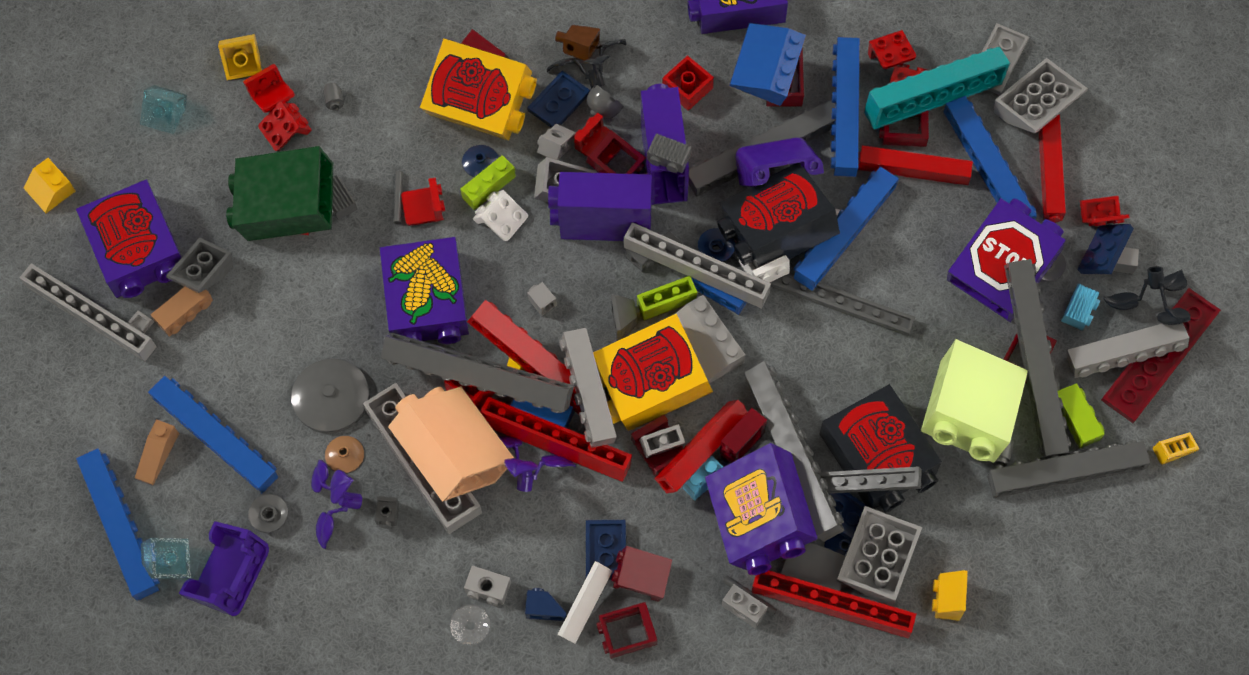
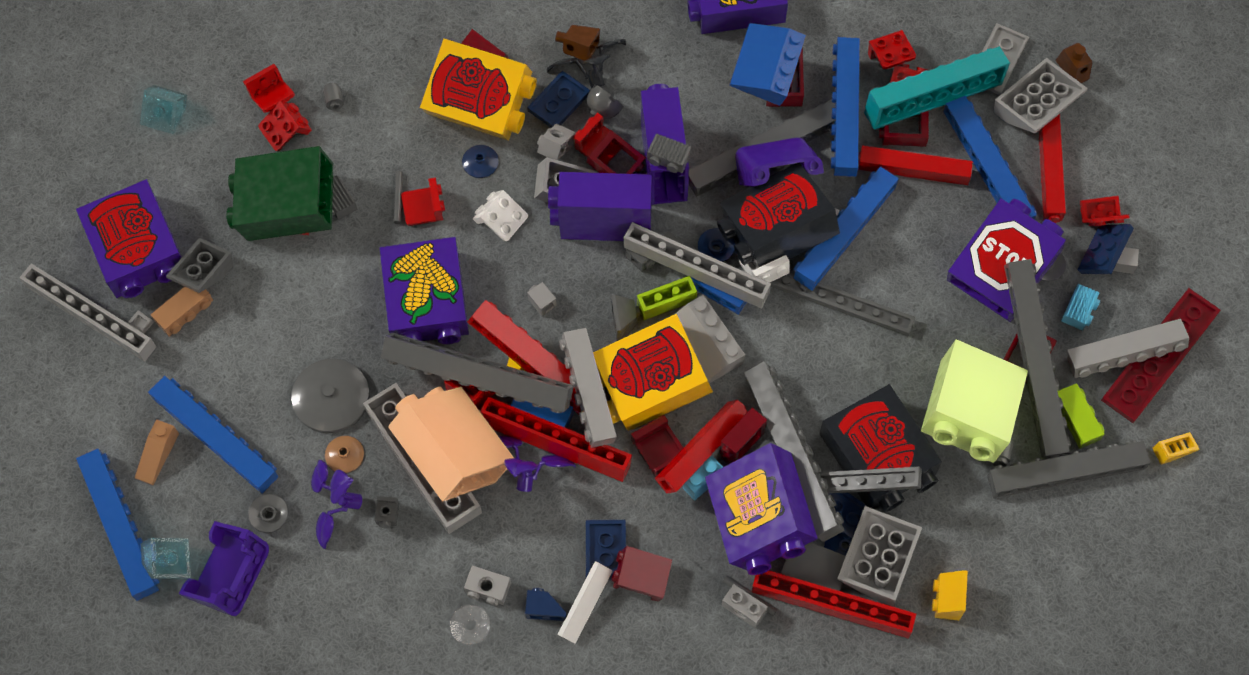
yellow slope [24,158,76,213] -> none
yellow slope [218,34,262,80] -> none
lime brick [460,155,516,210] -> none
dark red window [596,602,658,659] -> none
light grey brick [640,424,685,458] -> none
red brick [662,55,714,111] -> none
black plant [1103,266,1191,325] -> none
none -> reddish brown torso [1055,43,1092,83]

